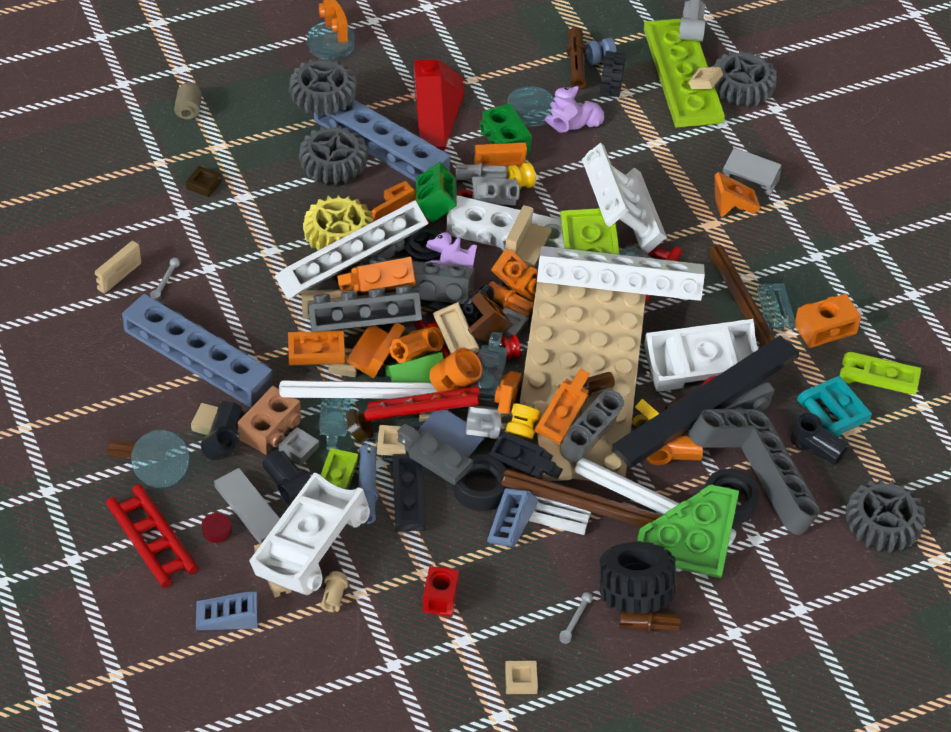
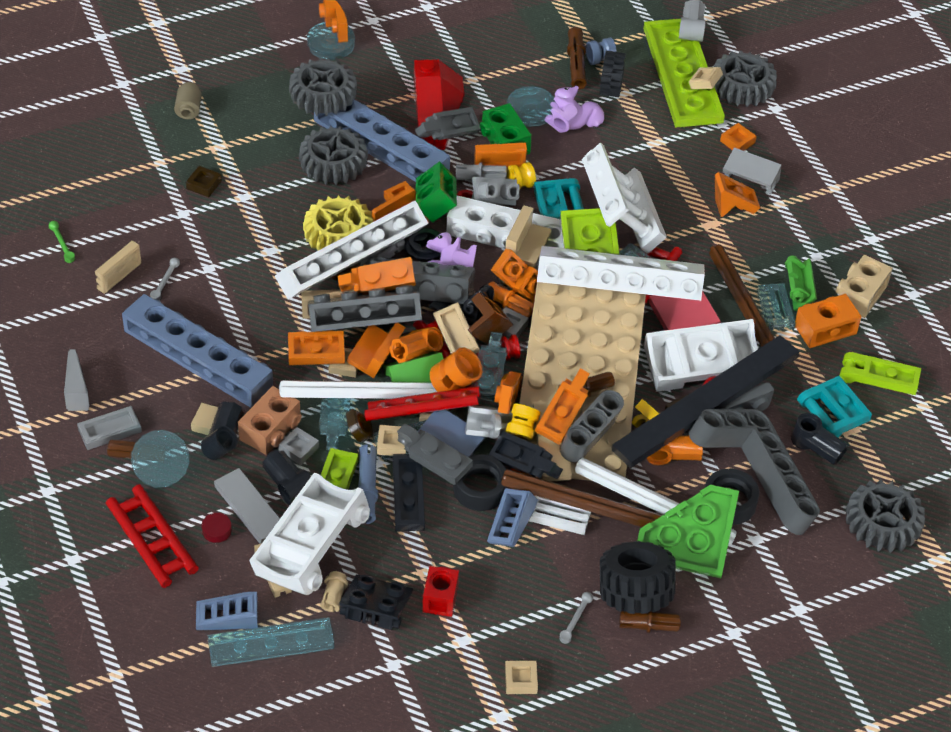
none -> bright green hinge [49,221,75,263]
none -> light grey slope [64,349,90,411]
none -> light grey tile [77,406,142,450]
none -> clear light blue tile [207,617,334,667]
none -> black hinge [339,574,413,631]
none -> dark grey hinge [415,107,481,140]
none -> teal plate [534,178,584,219]
none -> coral tile [649,290,721,331]
none -> orange tile [720,123,756,151]
none -> bright green hinge [785,256,817,311]
none -> tan brick [836,255,893,318]

